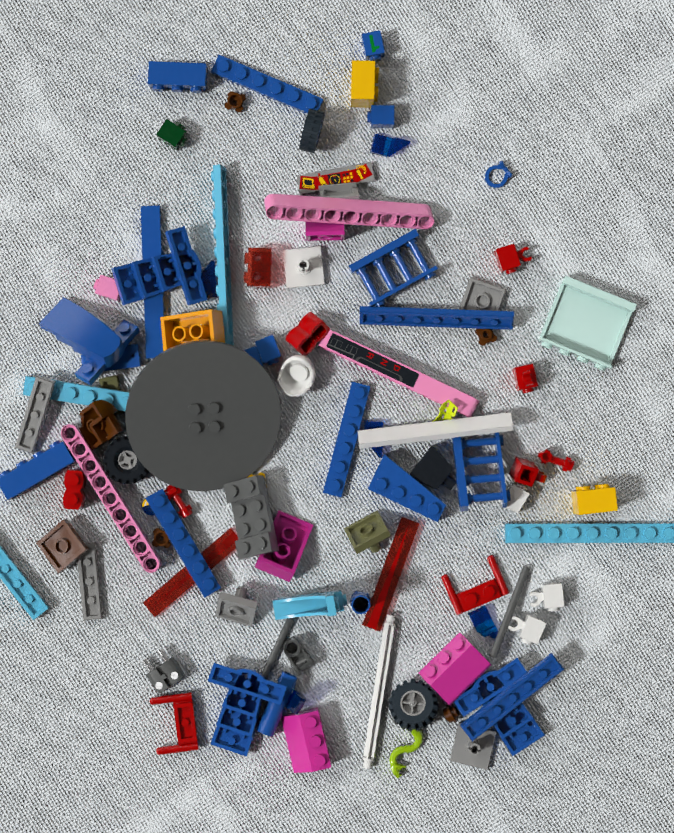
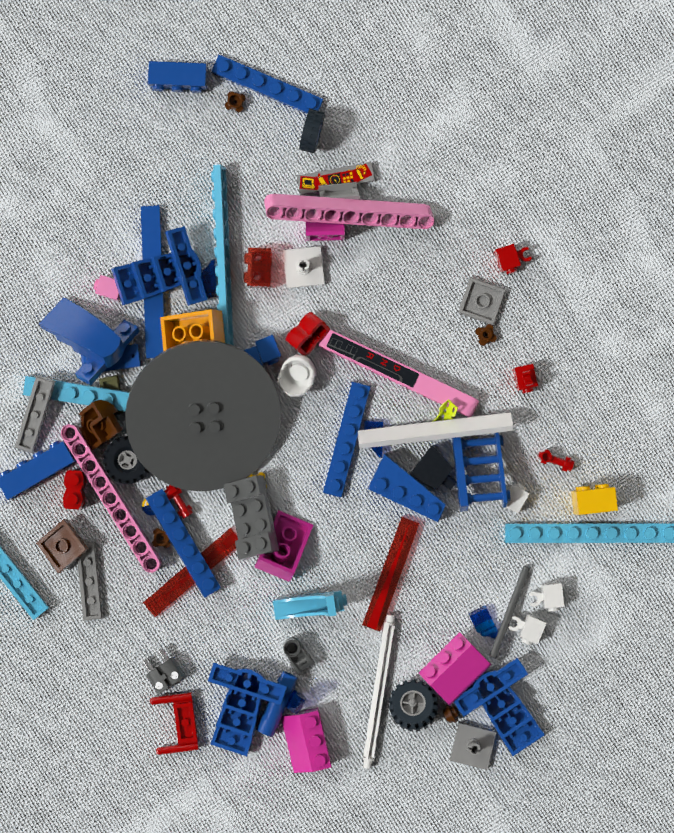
dark green brick [156,119,188,151] -> none
light grey tile [215,587,258,627] -> none
dark grey piece [262,618,294,680] -> none
olive tile [343,511,391,554] -> none
blue fence [348,229,438,307] -> none
blue piece [350,591,370,614] -> none
yellow brick [351,60,379,108] -> none
blue tile [360,306,514,330] -> none
blue brick [361,30,385,62] -> none
blue brick [367,105,394,128] -> none
clear blue slope [370,134,411,157] -> none
lime animal [389,729,423,778] -> none
red plate [441,555,509,615] -> none
blue tile [460,653,564,742] -> none
blue piece [485,161,513,188] -> none
red brick [509,457,547,487] -> none
light aqua panel [538,276,637,371] -> none

